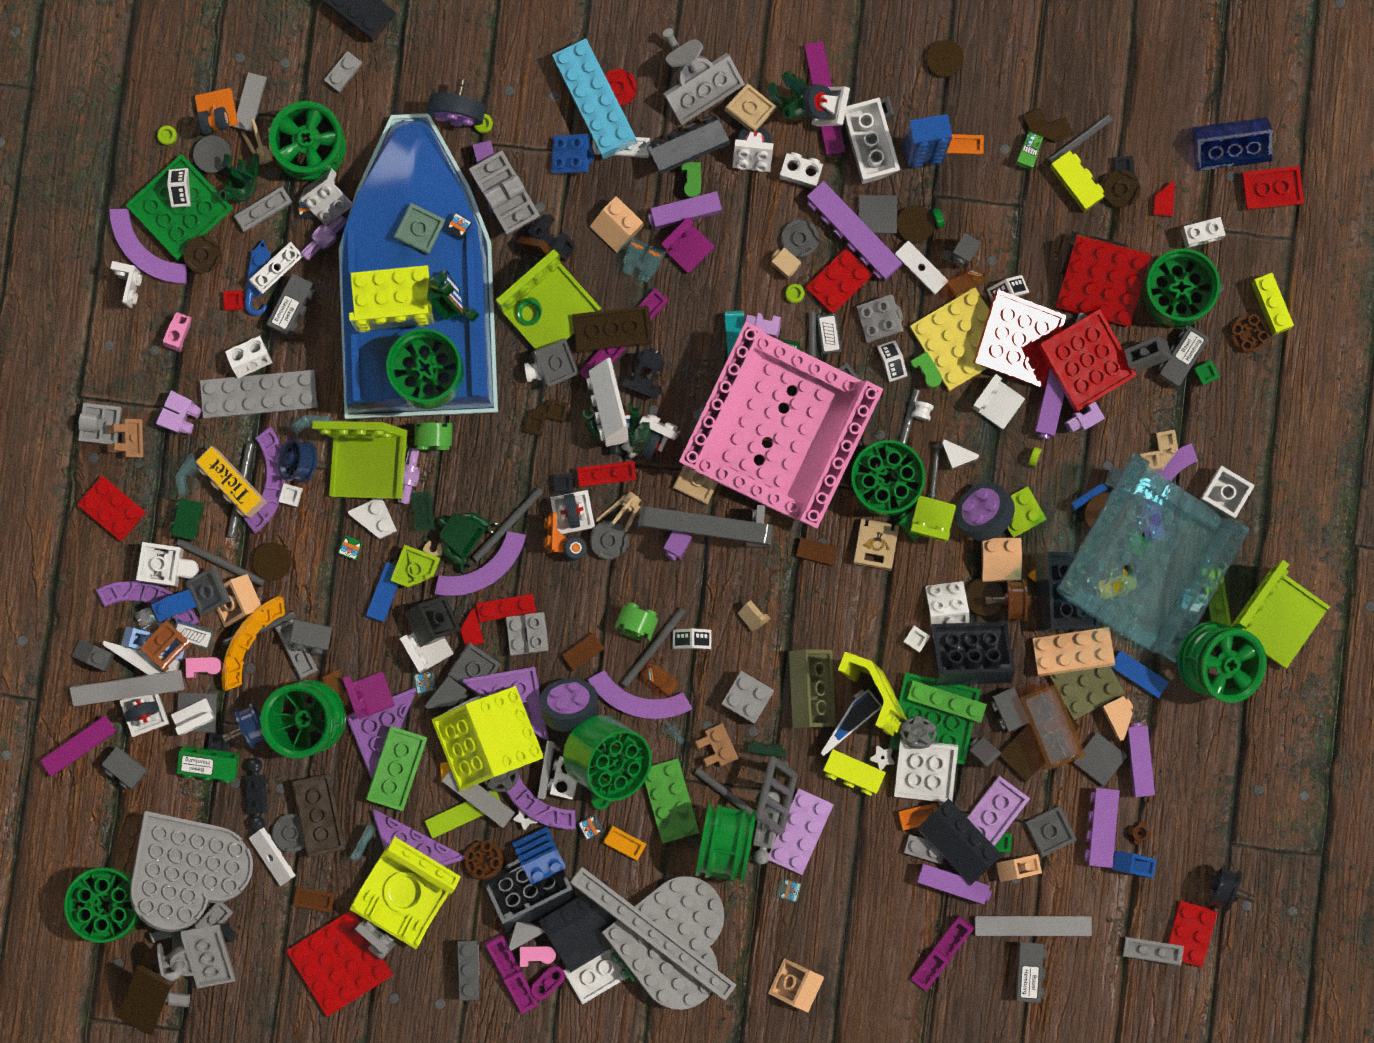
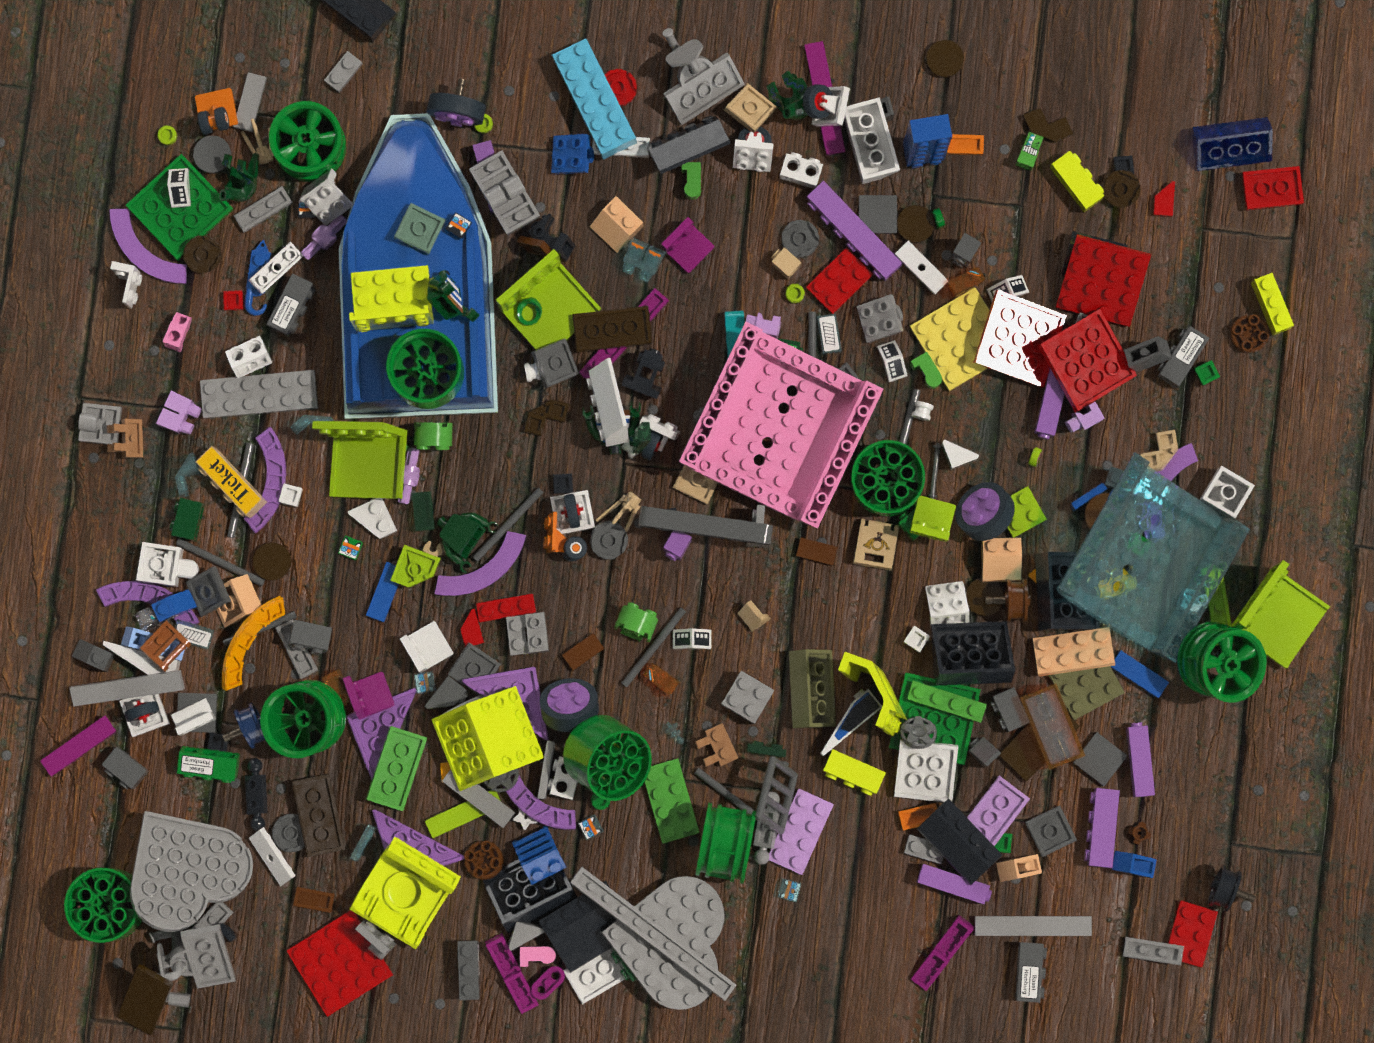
red plate [77,476,147,542] -> none
bright pink leg [186,657,223,679] -> none
dark blue wheel [278,439,326,483] -> none
pearl dark grey slope [405,596,461,647] -> none
red plate [577,461,637,487] -> none
medium lavender tile [588,670,692,719] -> none
light orange tile [603,826,646,861] -> none
medium lavender brick [648,191,722,230] -> none
light nougat slope [768,958,824,1012] -> none
white plate [870,746,894,771] -> none
white bracket [972,374,1025,429] -> none
dark grey piece [1048,114,1113,164] -> none
light nougat slope [1101,696,1133,742] -> none
green wheel [1141,249,1220,328] -> none
white brick [1181,217,1225,248] -> none

